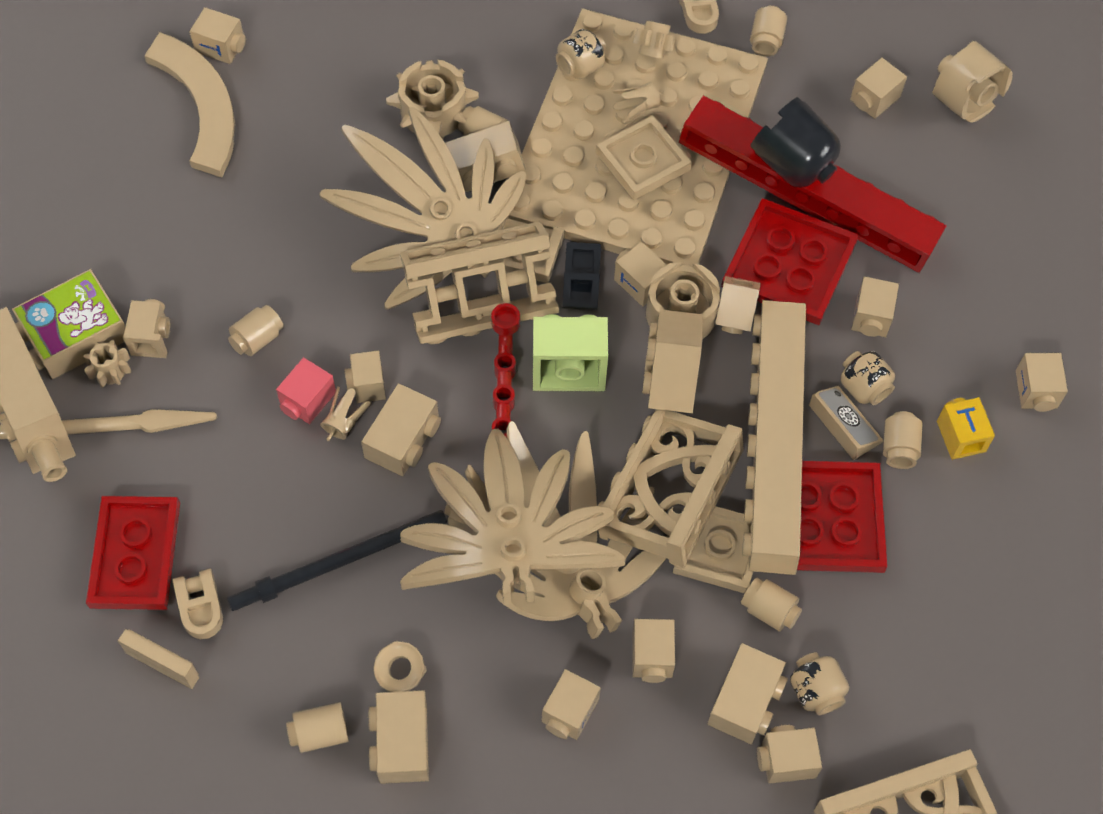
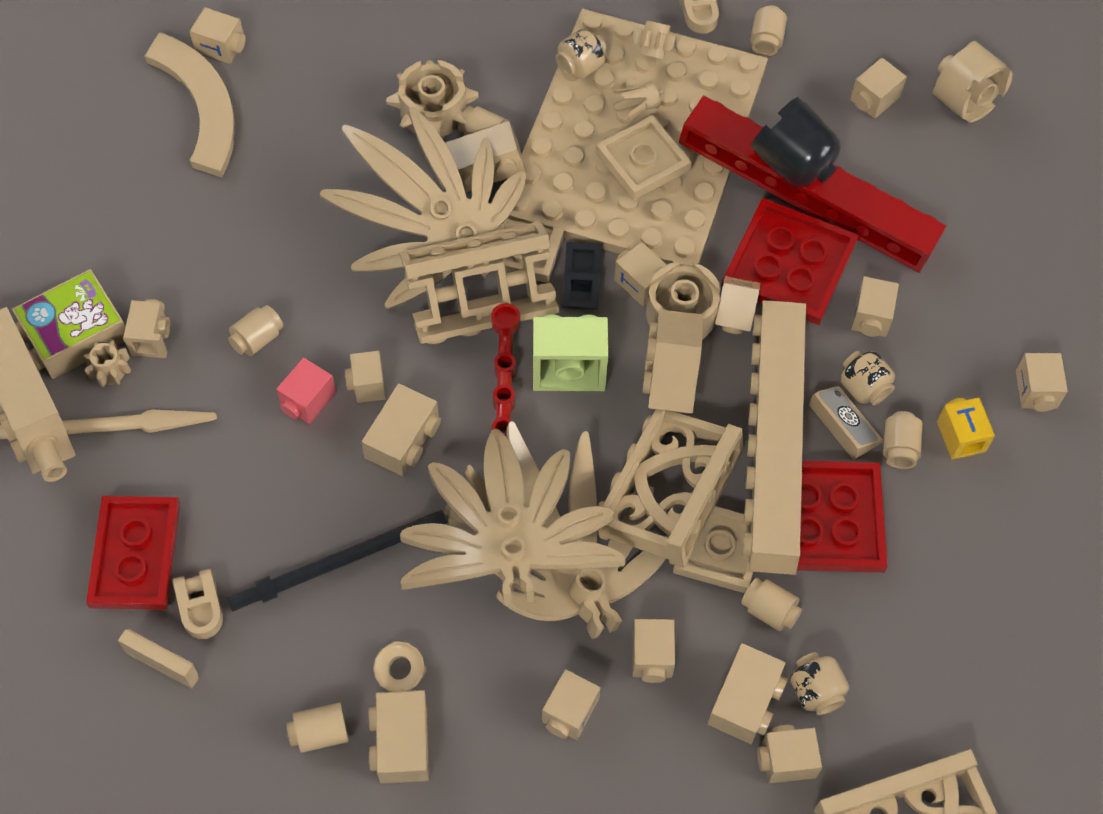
tan piece [320,386,371,441] -> none

